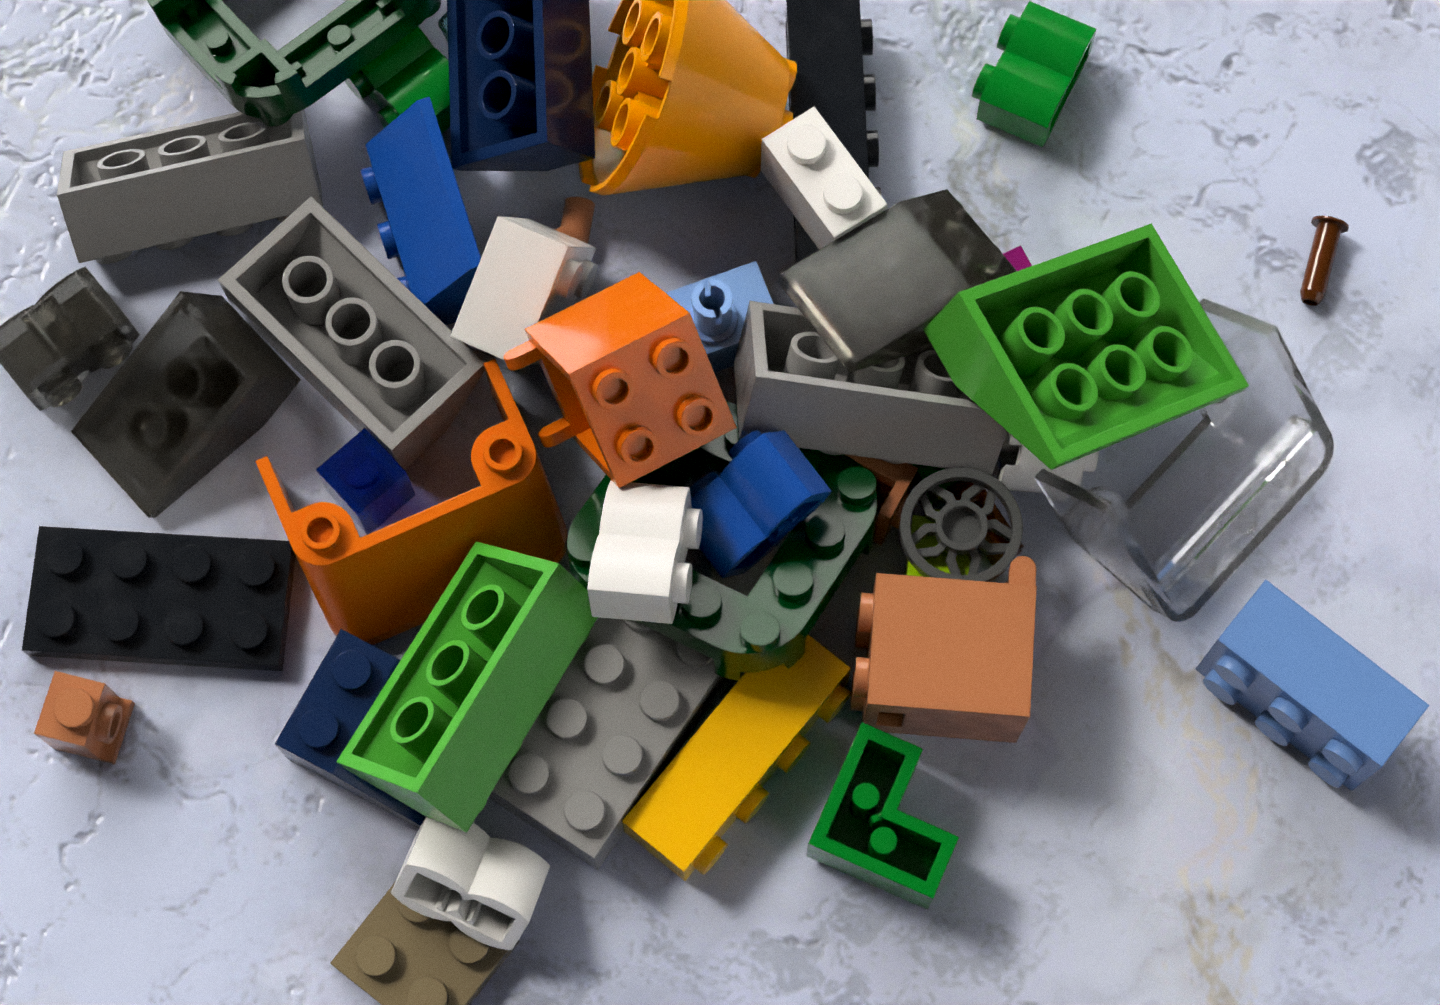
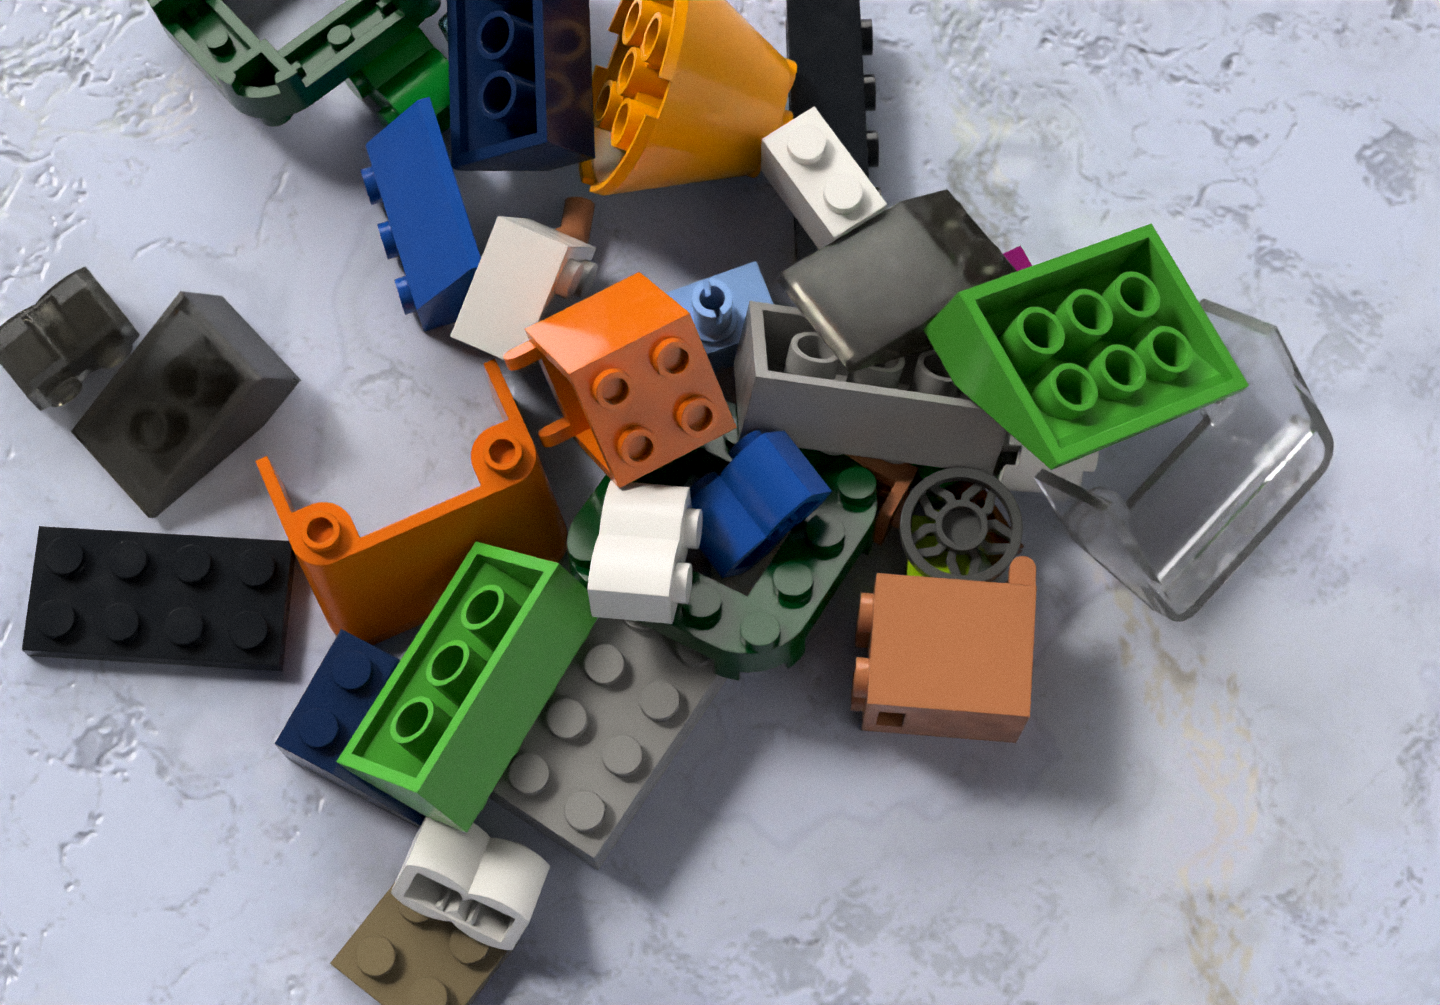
nougat brick [34,671,135,765] -> none
light grey slope [57,110,323,264] -> none
light grey slope [218,196,485,473] -> none
clear blue brick [316,428,416,534] -> none
yellow brick [622,635,852,881] -> none
green brick [806,722,959,910] -> none
green brick [972,1,1097,147] -> none
medium blue brick [1195,580,1430,791] -> none
reddish brown piece [1300,216,1349,306] -> none

